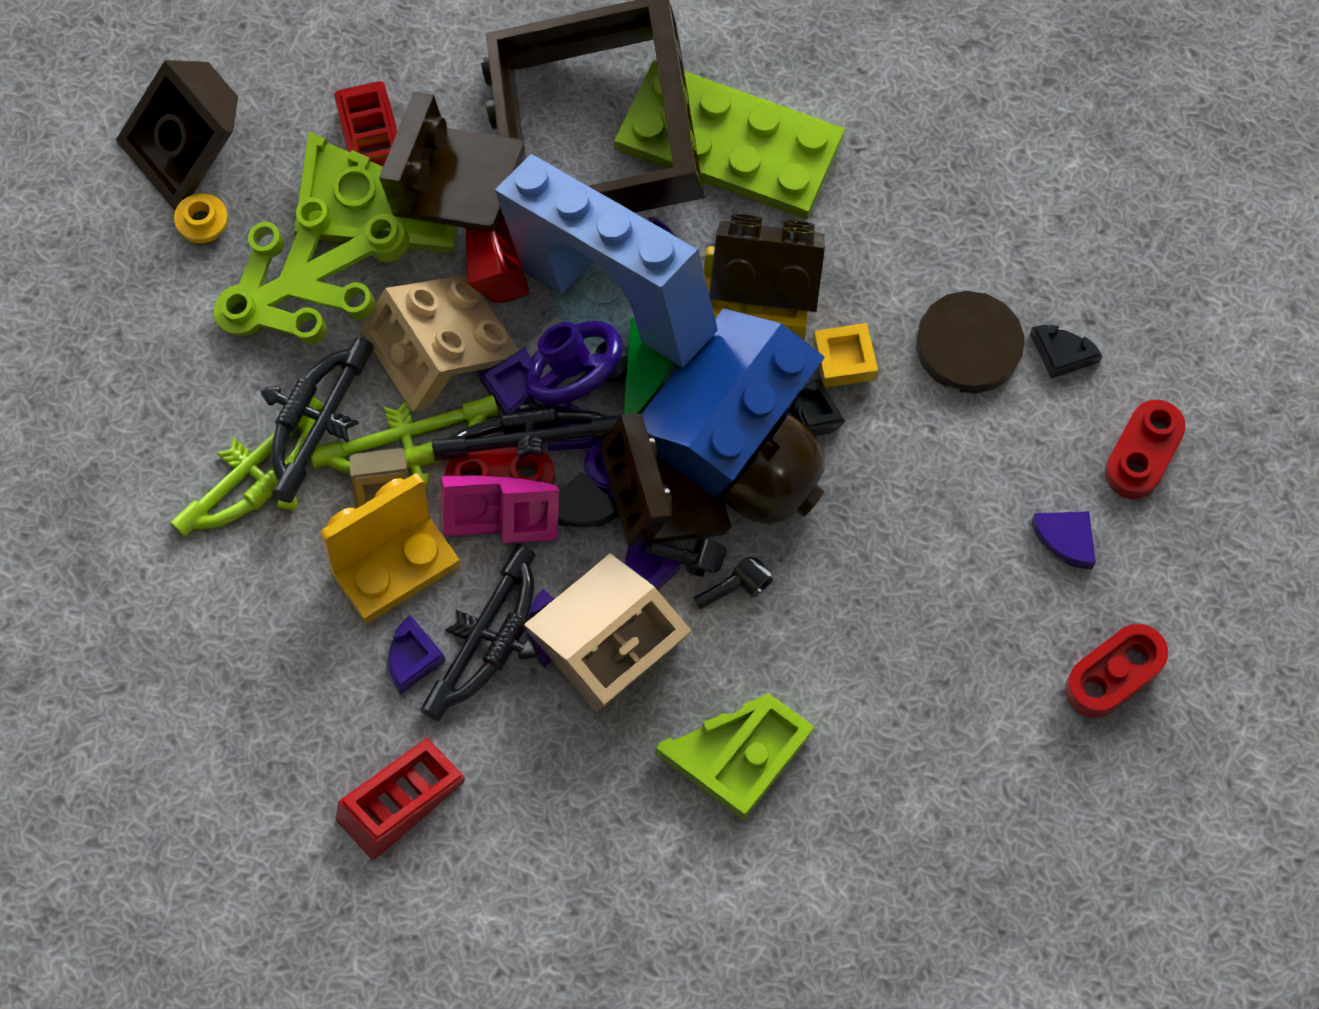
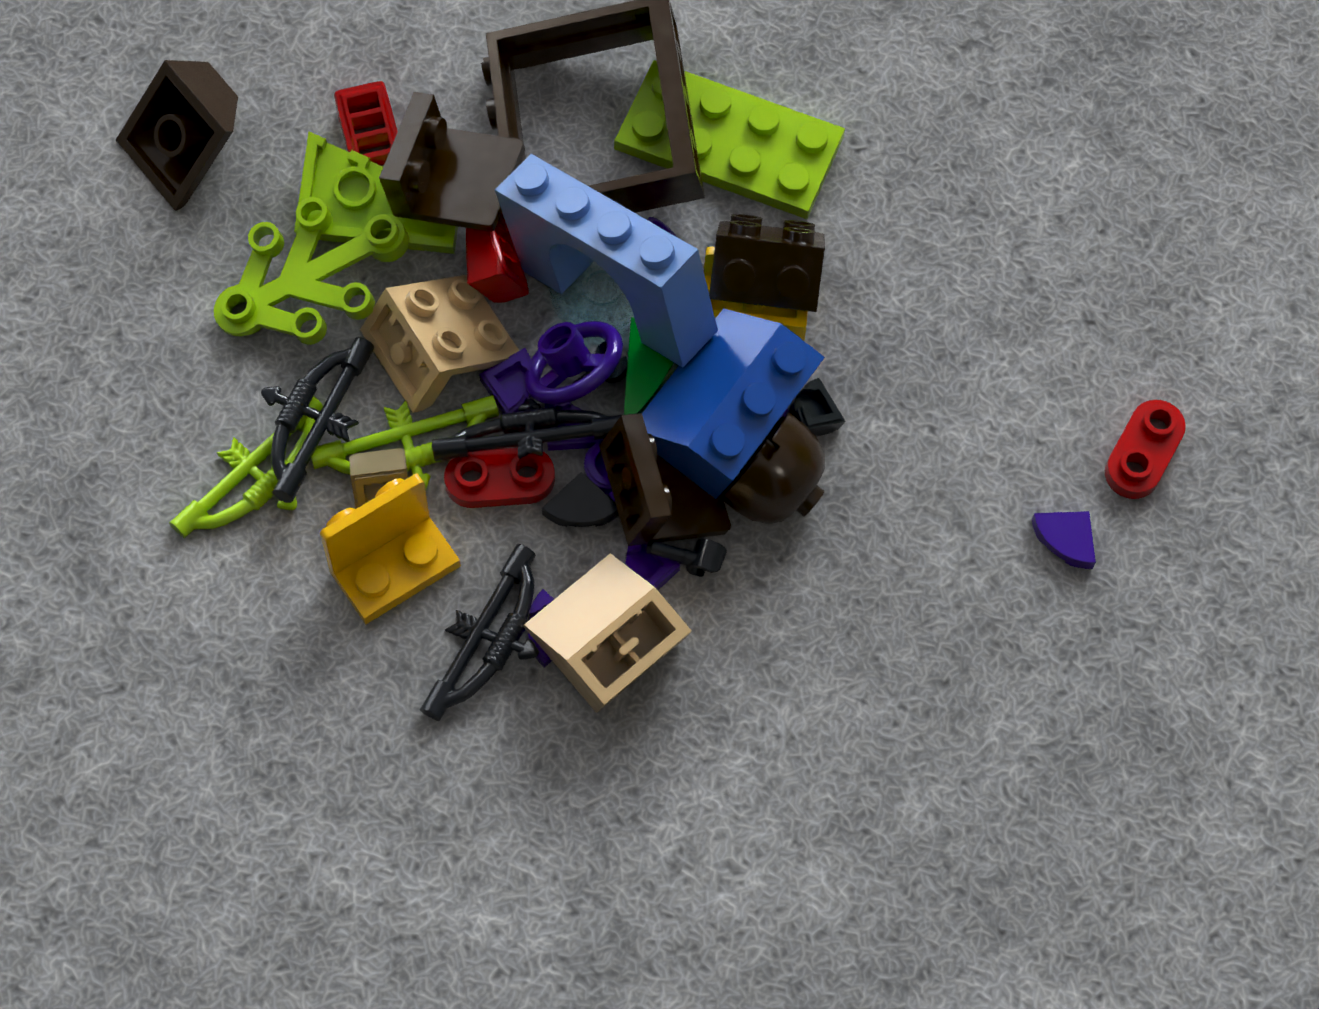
yellow plate [174,193,228,243] -> none
red slope [336,738,465,861] -> none
dark purple tile [388,615,446,695] -> none
dark pink slope [441,476,559,543] -> none
lime wing [655,693,815,821] -> none
black hand [693,557,773,609] -> none
yellow plate [812,323,878,388] -> none
dark brown tile [916,291,1025,394] -> none
black tile [1030,325,1103,379] -> none
red plate [1065,624,1168,718] -> none

